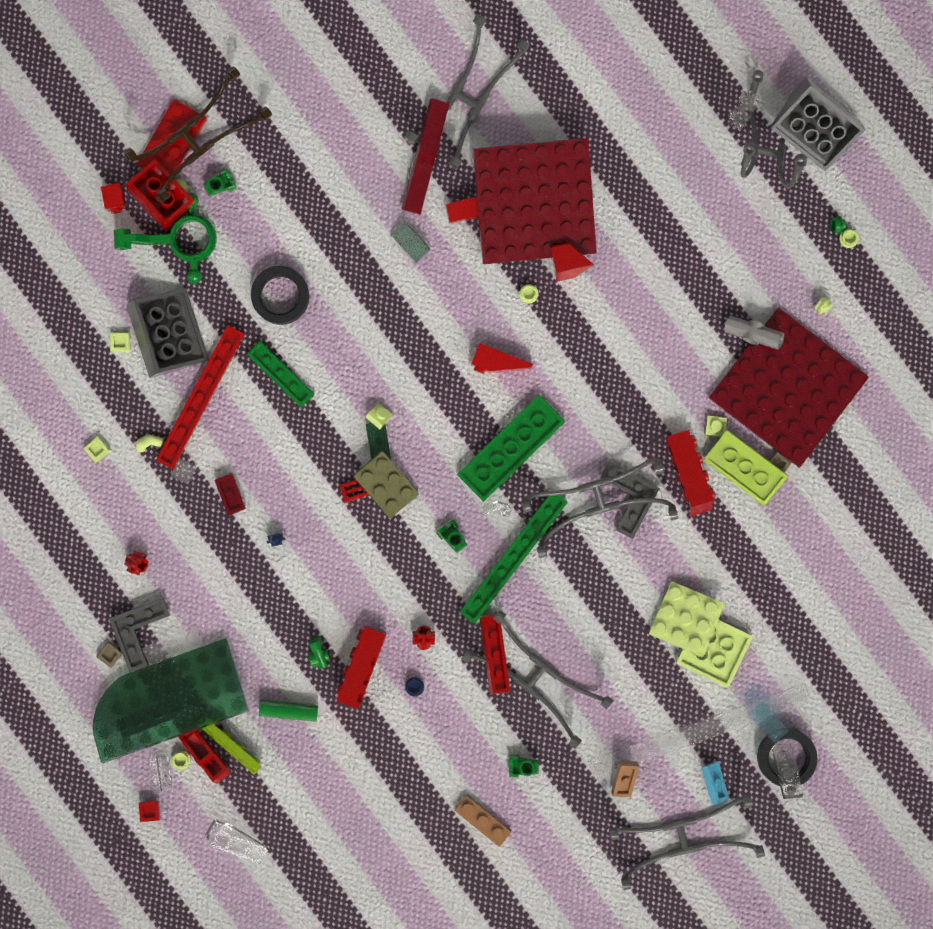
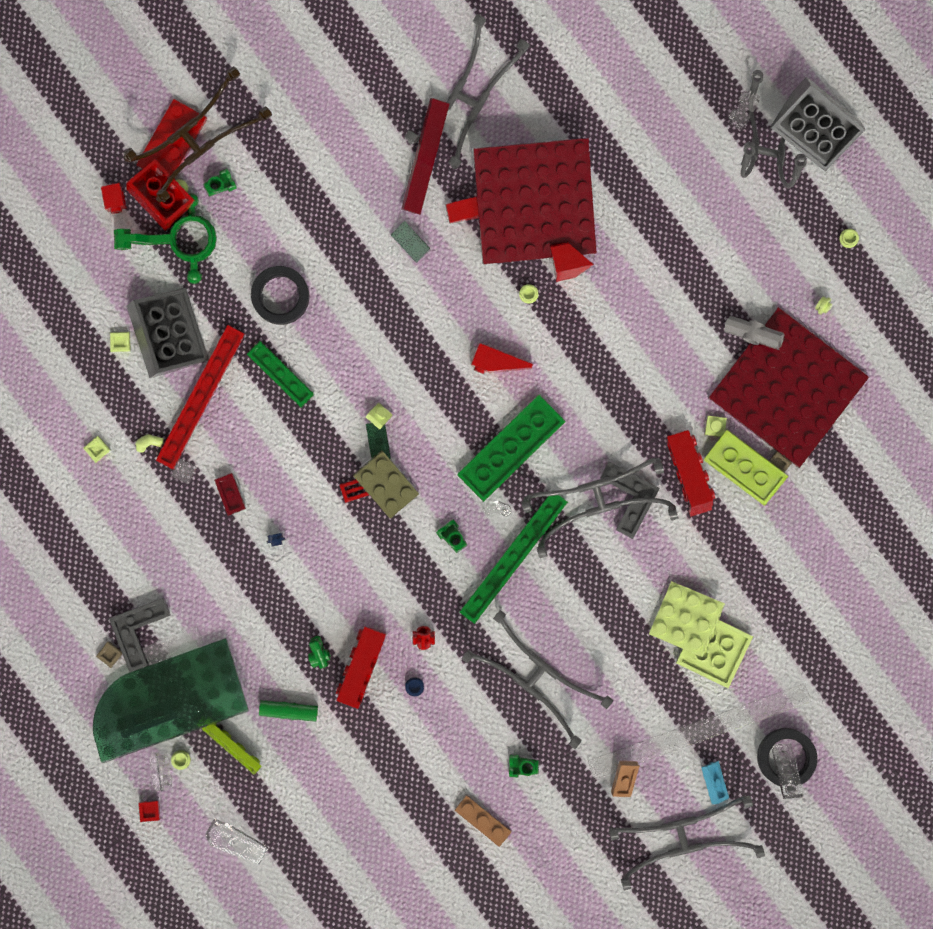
red gear [124,550,149,576] -> none
red slope [178,724,232,784] -> none
red plate [480,616,510,694] -> none
clear light blue plate [748,702,789,744] -> none
green plate [830,216,846,235] -> none

